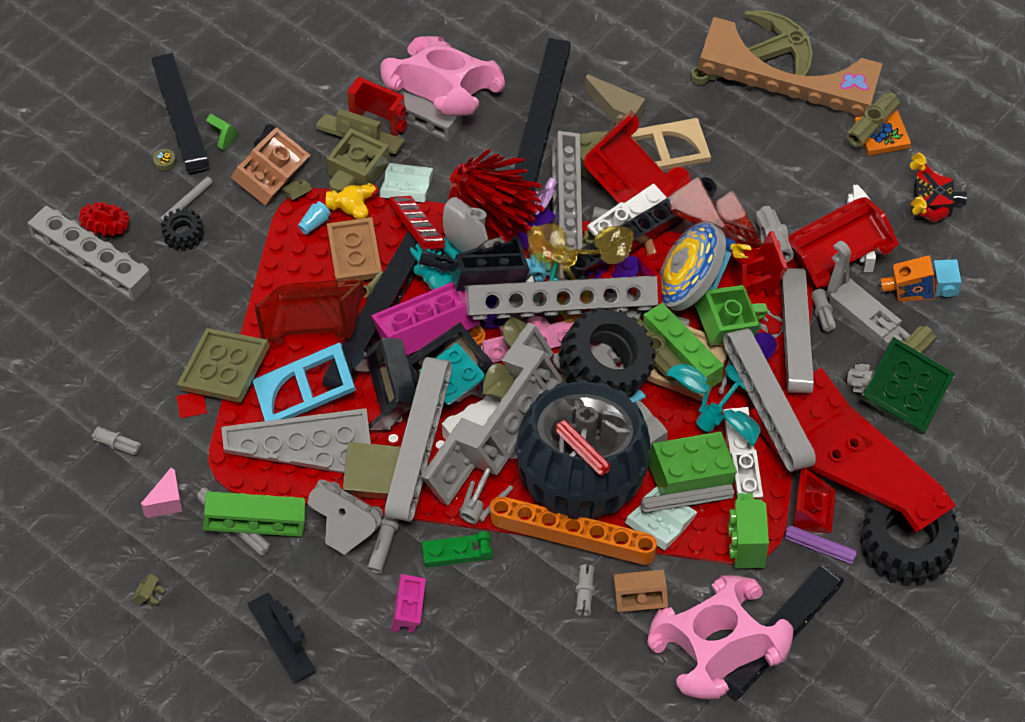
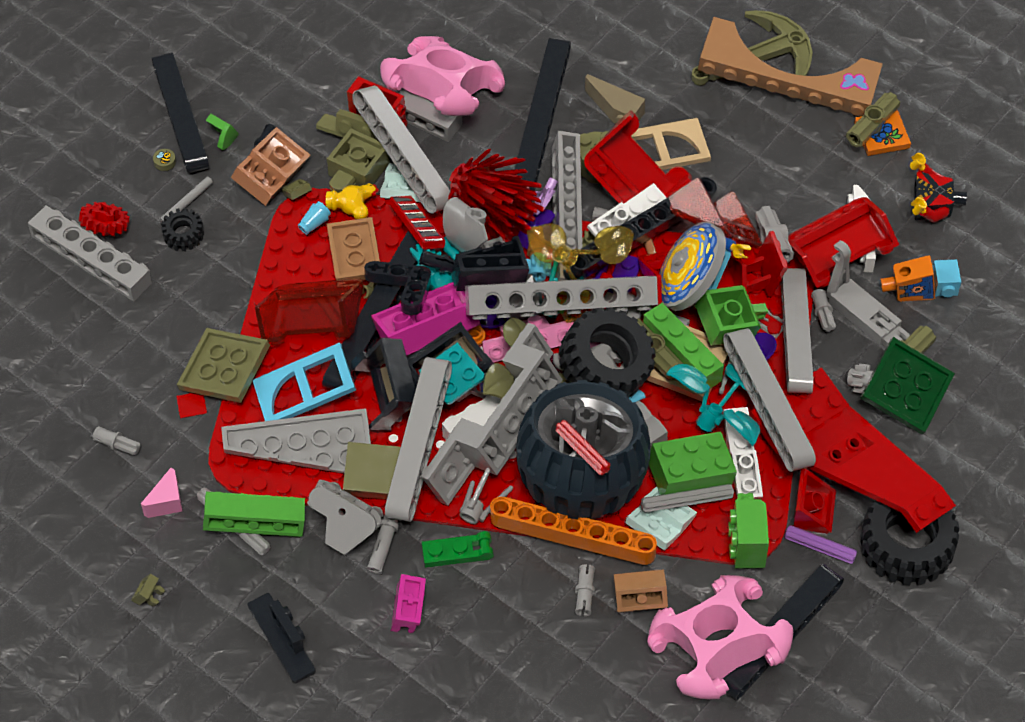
none -> light grey beam [352,85,453,214]
none -> black beam [364,261,431,315]

